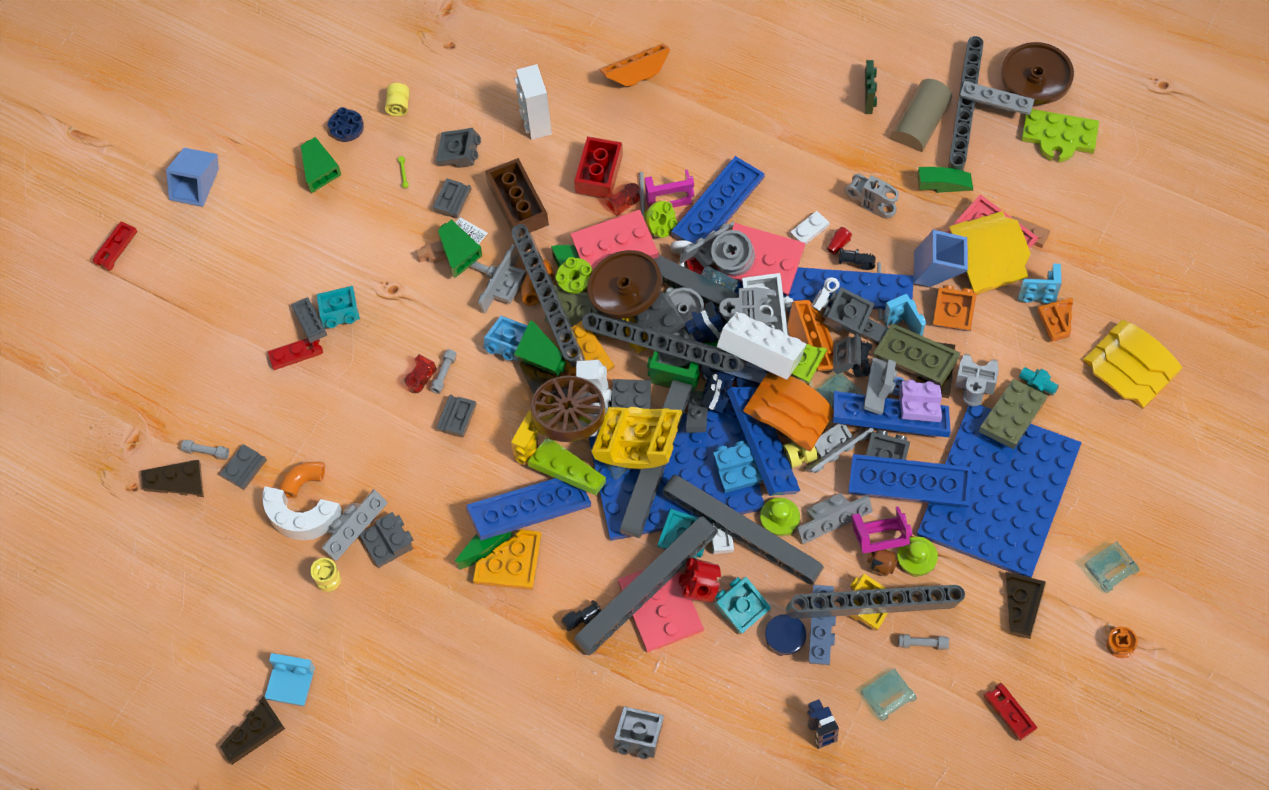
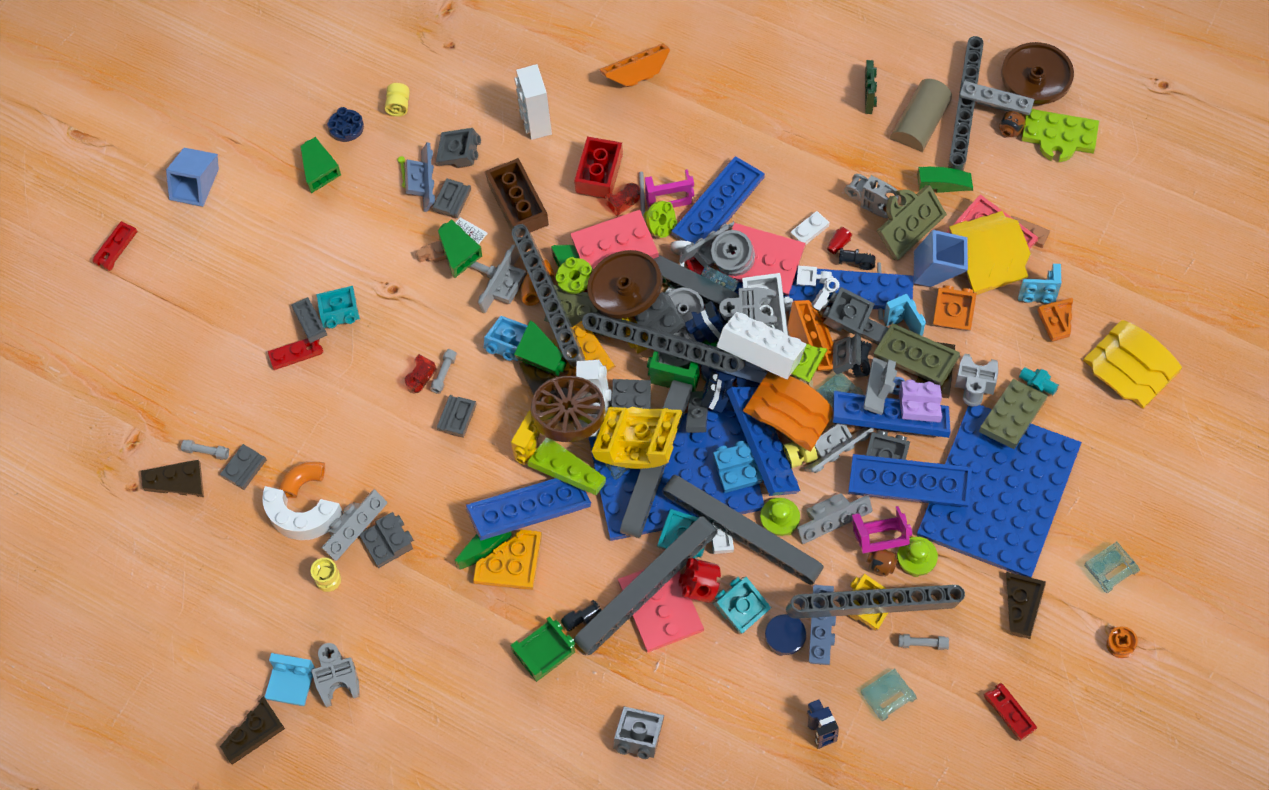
none -> light grey piece [312,643,360,708]
none -> sand blue bracket [405,142,435,212]
none -> green panel [510,616,575,682]
none -> white plate [797,266,833,287]
none -> olive plate [877,185,947,260]
none -> dark orange head [999,111,1026,137]

